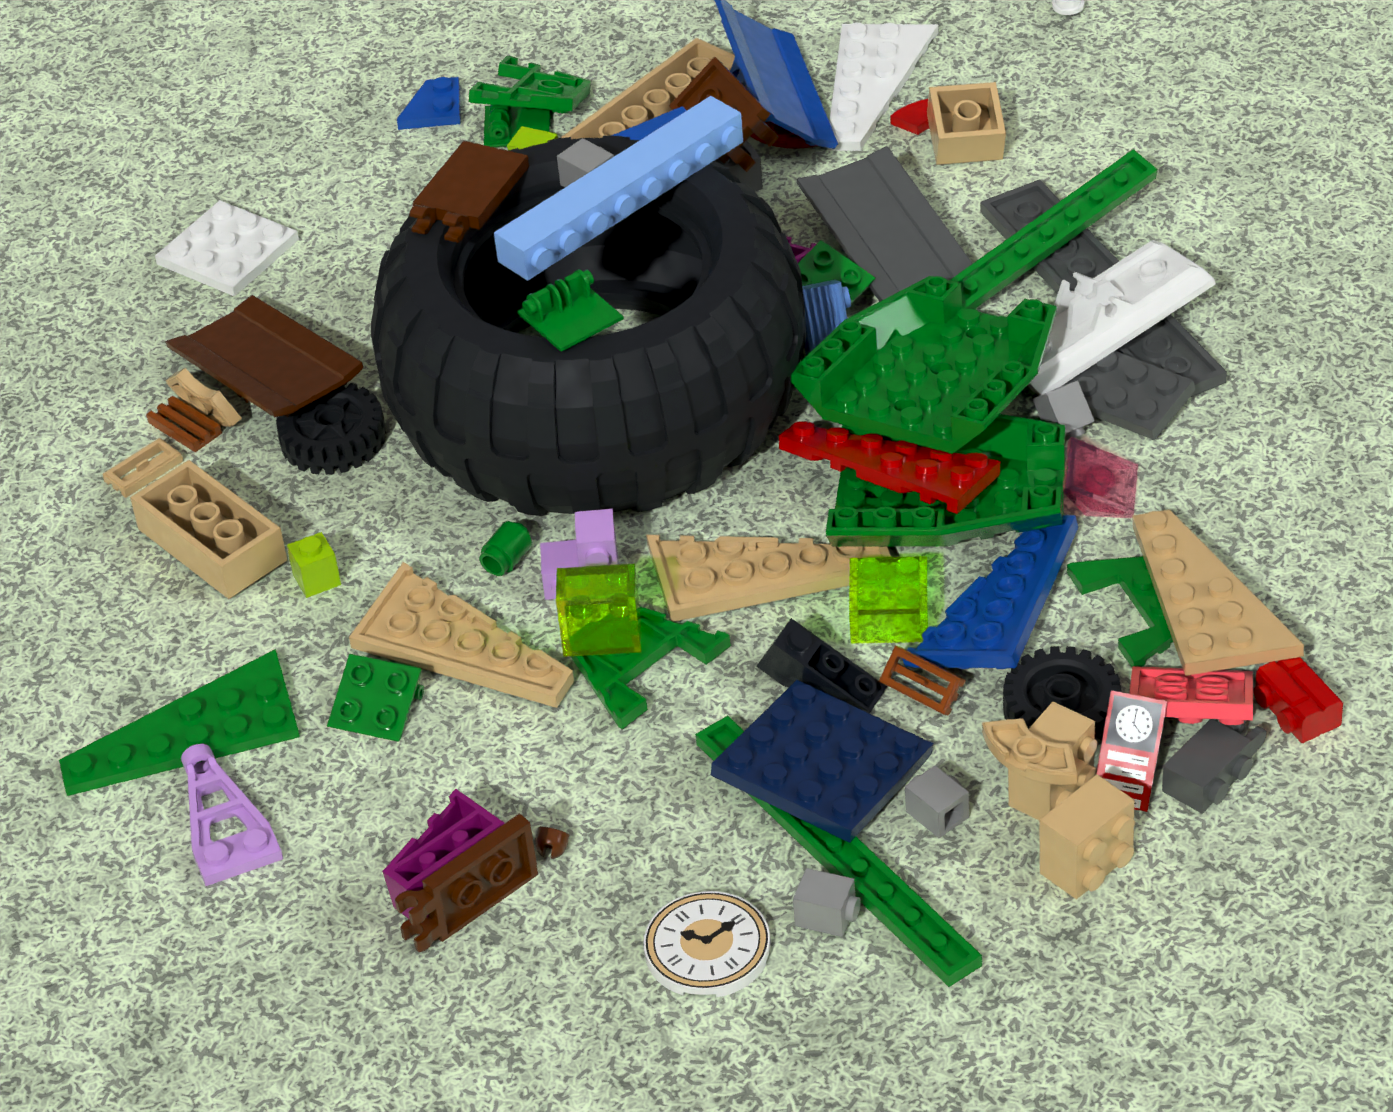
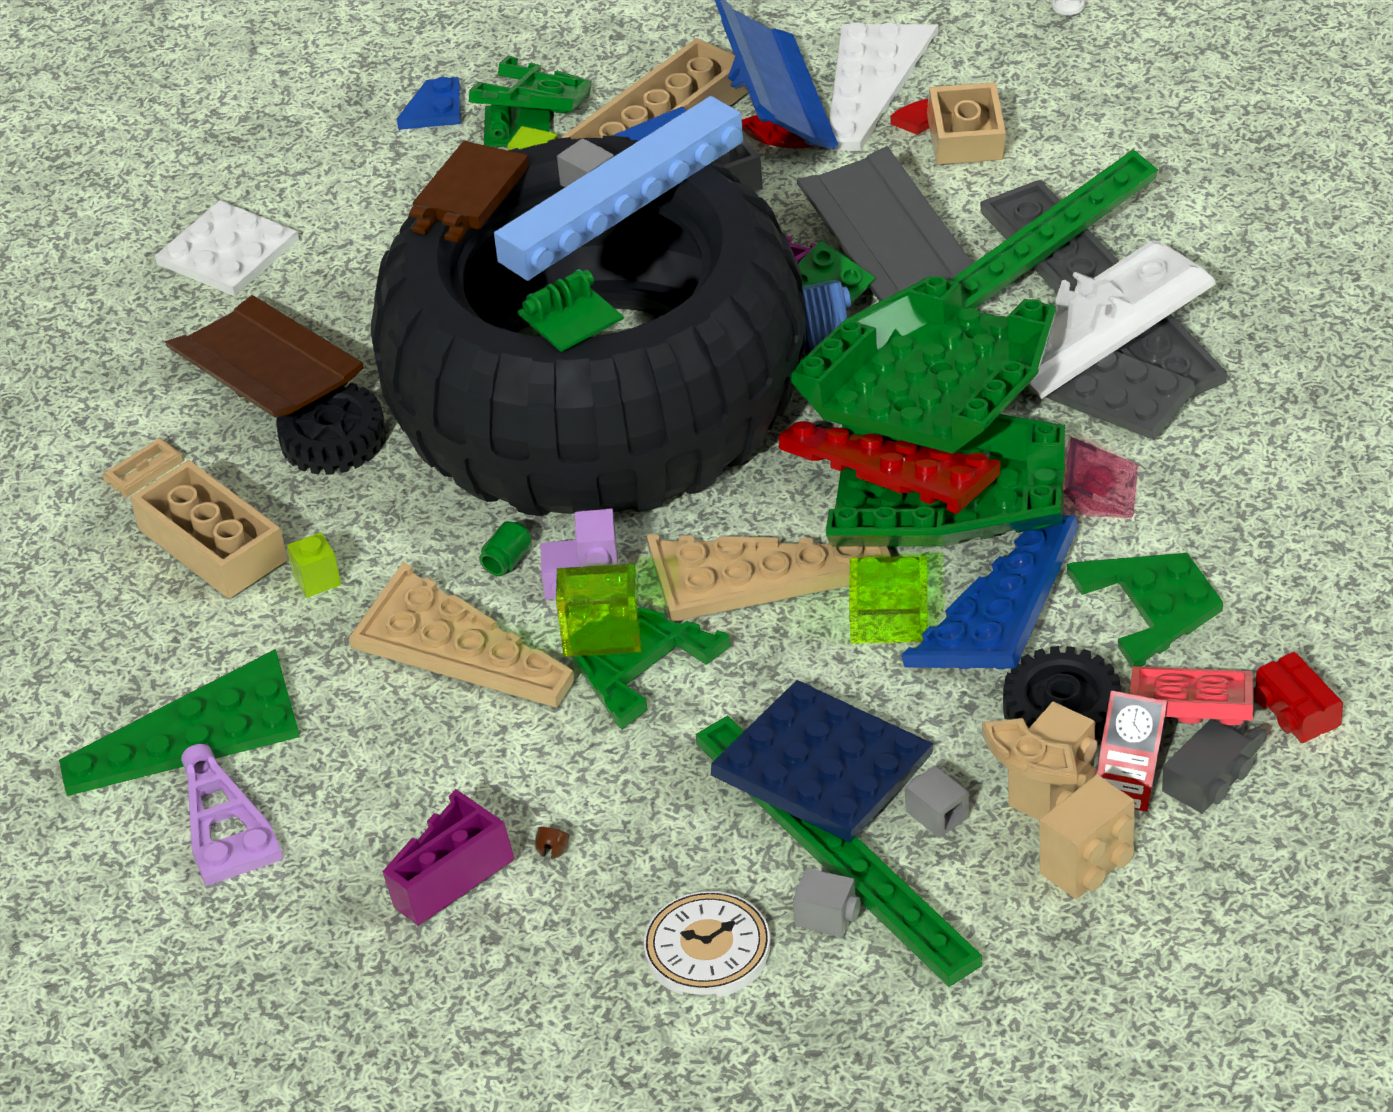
dark orange tile [146,396,222,452] -> none
tan tile [166,368,242,427] -> none
green hinge [327,654,424,742] -> none
reddish brown tile [395,813,538,952] -> none
reddish brown tile [669,57,779,172] -> none
black slope [756,618,887,714] -> none
dark orange tile [879,645,966,716] -> none
light grey brick [1033,380,1095,441] -> none
tan wing [1132,509,1304,676] -> none

